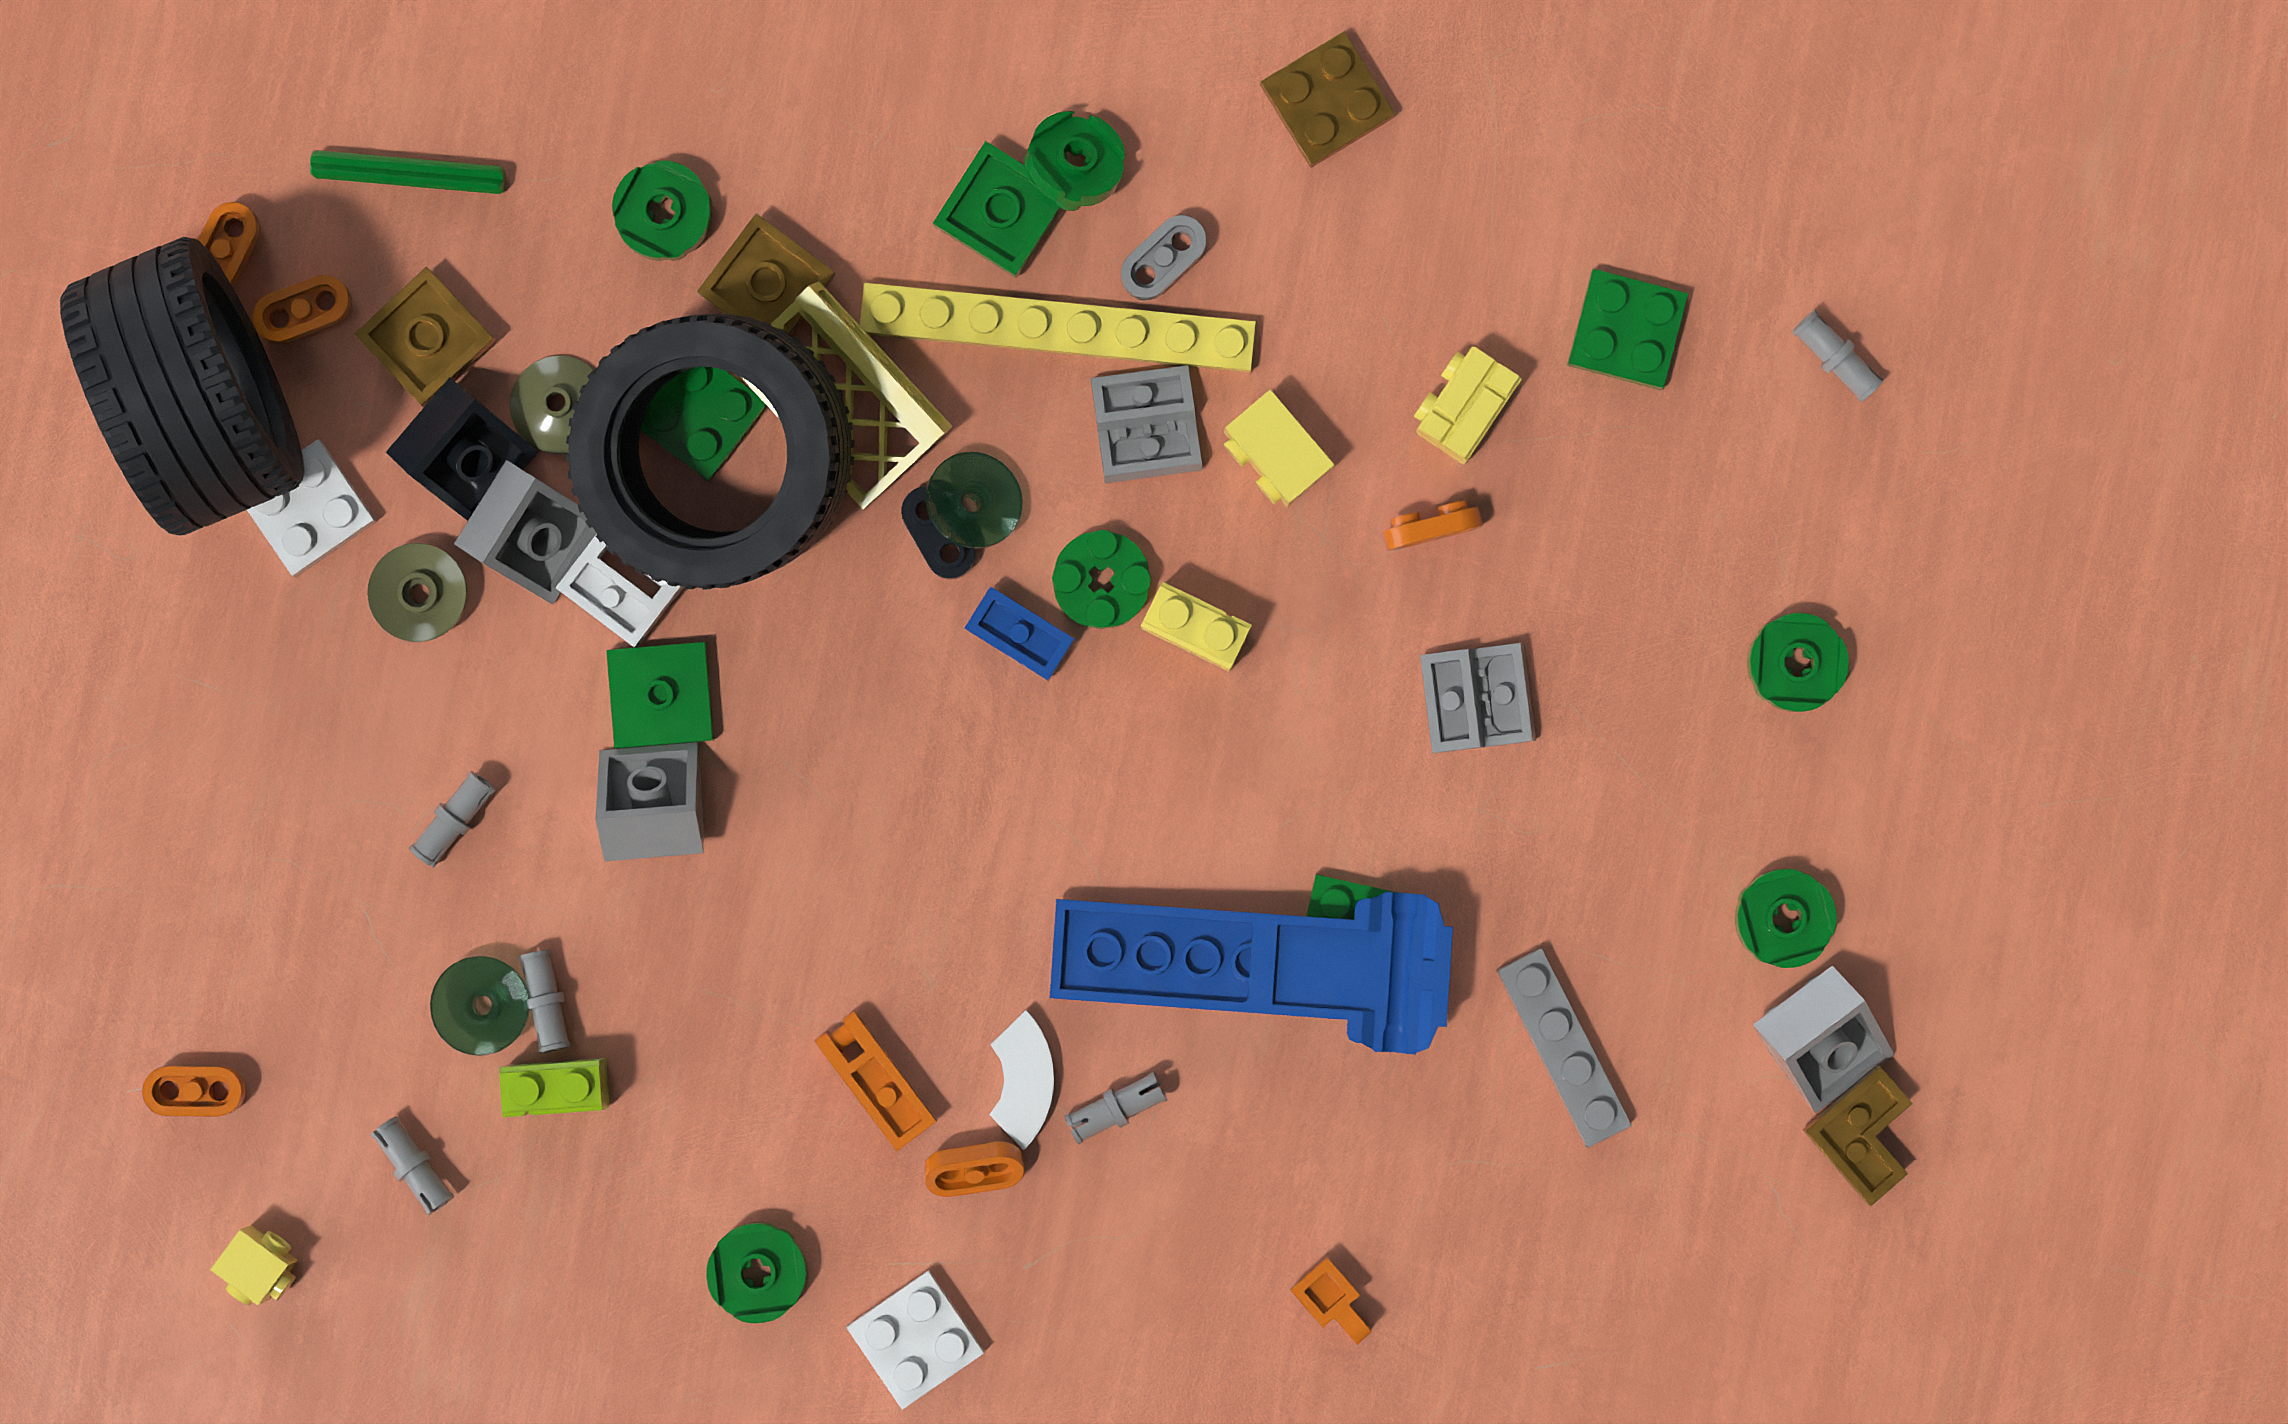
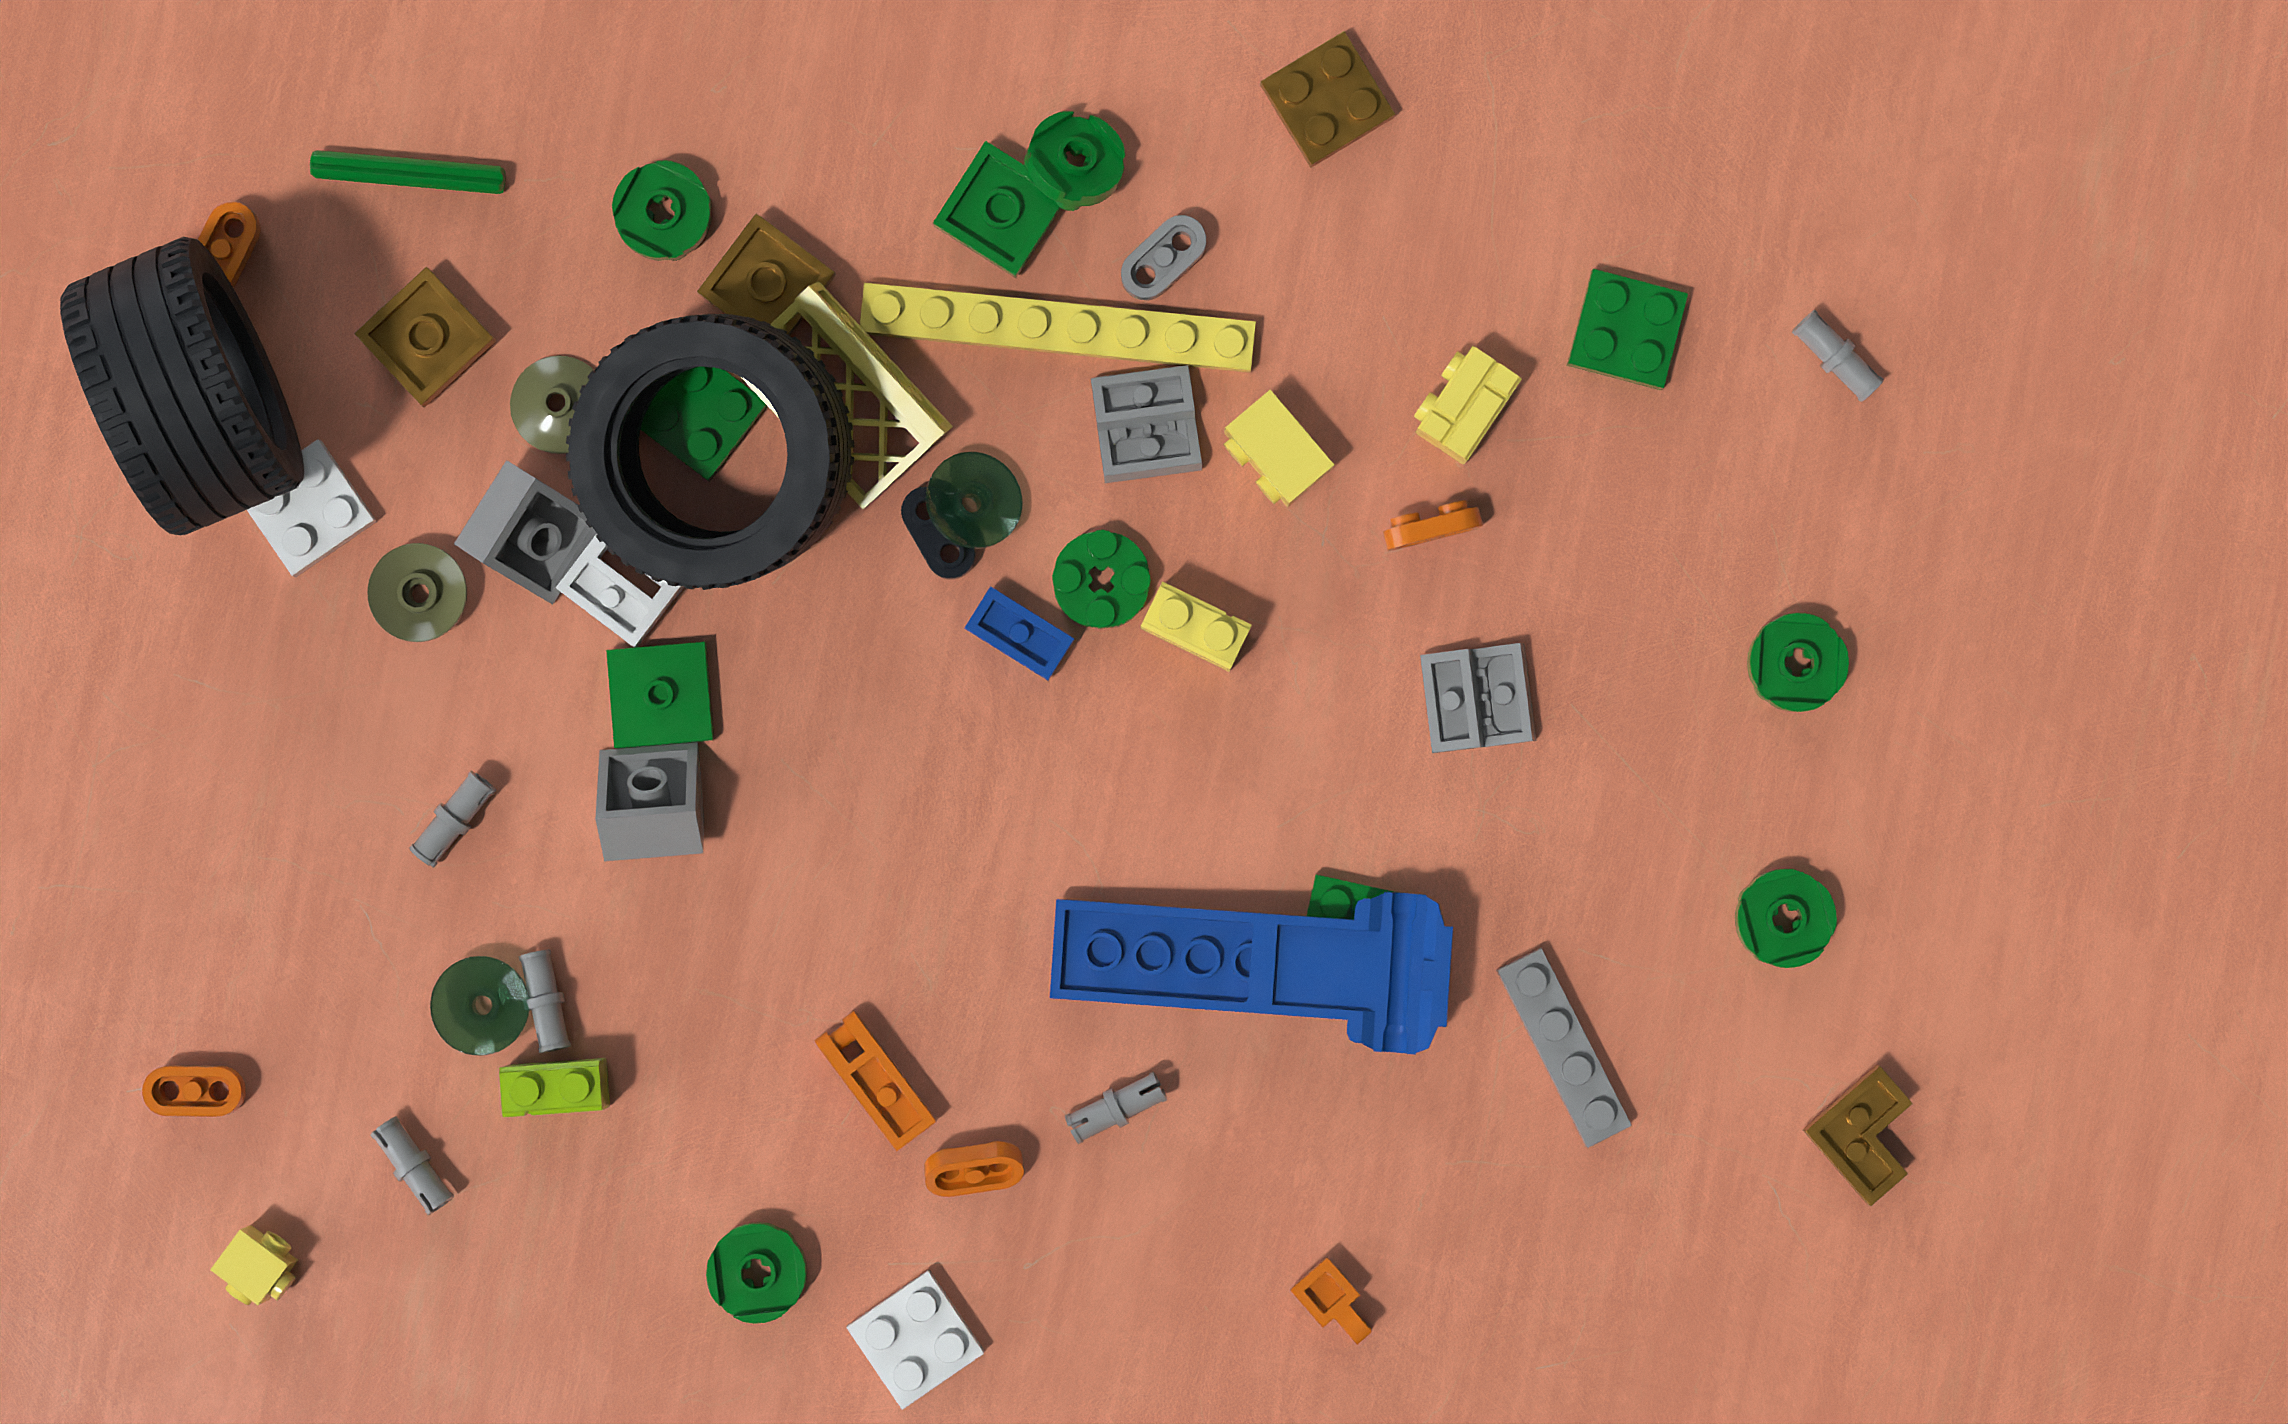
orange plate [253,275,352,344] -> none
black slope [386,377,538,521] -> none
white tile [990,1009,1054,1150] -> none
light grey slope [1753,965,1895,1113] -> none

